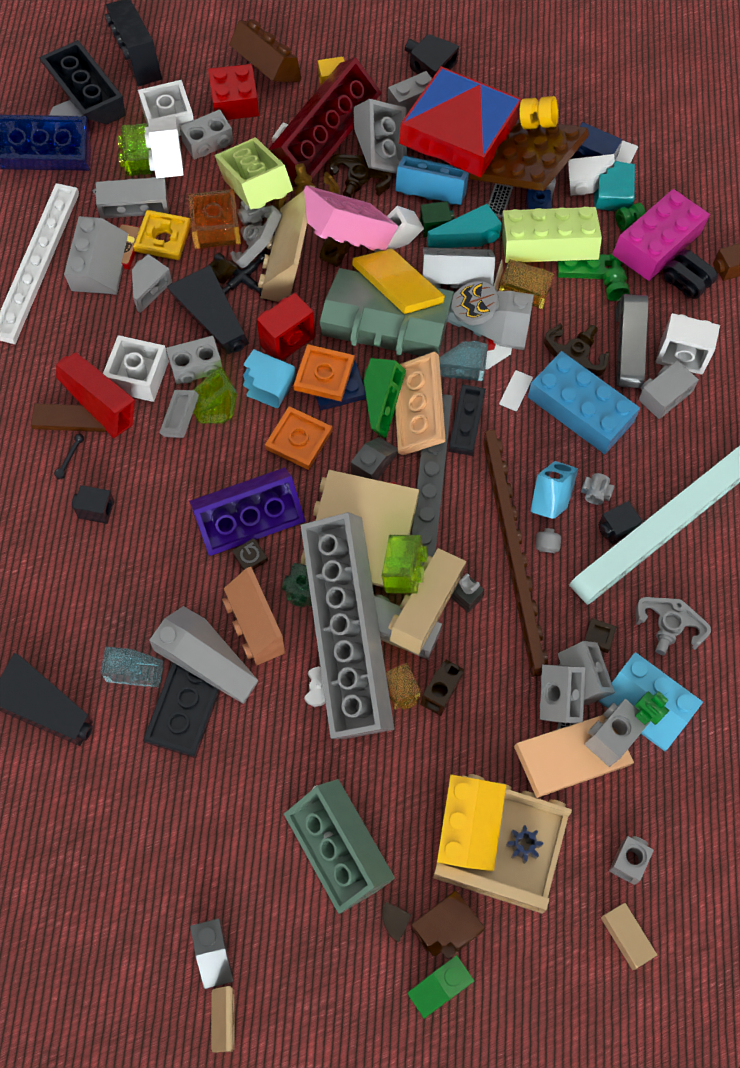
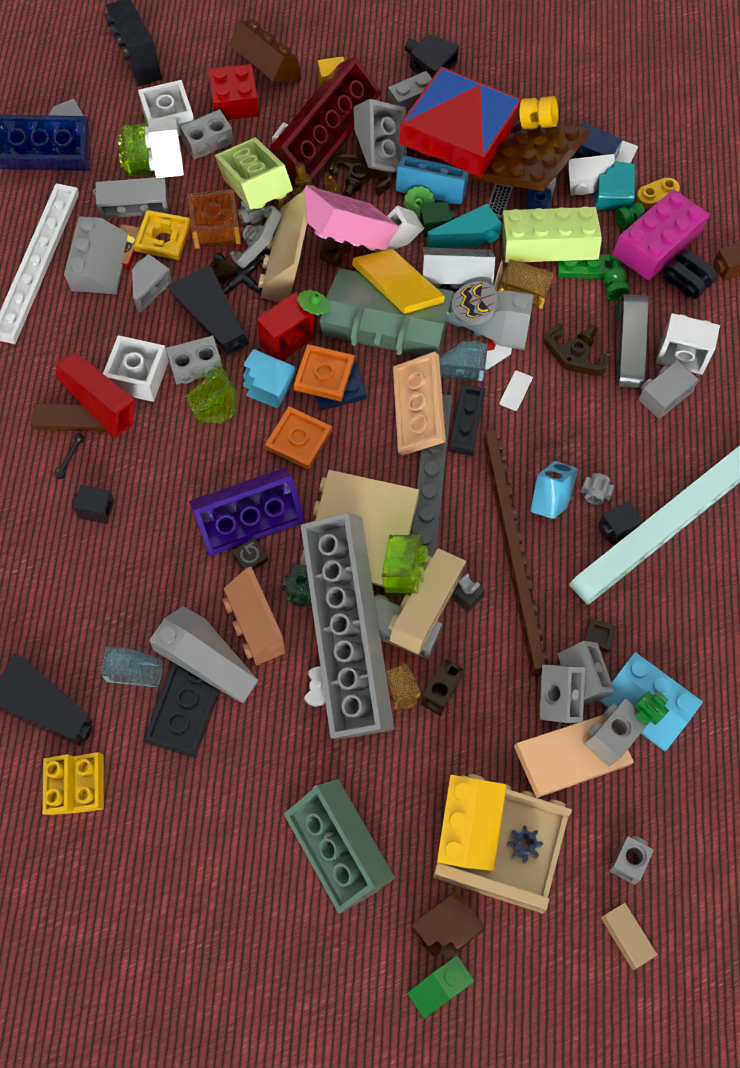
black slope [39,40,126,125] -> none
light grey tile [159,390,199,438] -> none
dark grey slope [190,919,234,989] -> none
tan slope [211,986,235,1053] -> none
dark grey slope [351,437,398,480] -> none
green slope [364,358,406,438] -> none
dark brown tile [383,902,411,943] -> none
dark azure brick [528,351,640,454] -> none
light grey piece [535,528,561,554] -> none
light grey piece [635,597,711,655] -> none
none -> yellow slope [43,752,104,815]
none -> bright green piece [297,290,331,315]
none -> bright green piece [403,186,435,218]
none -> yellow plate [636,178,680,209]

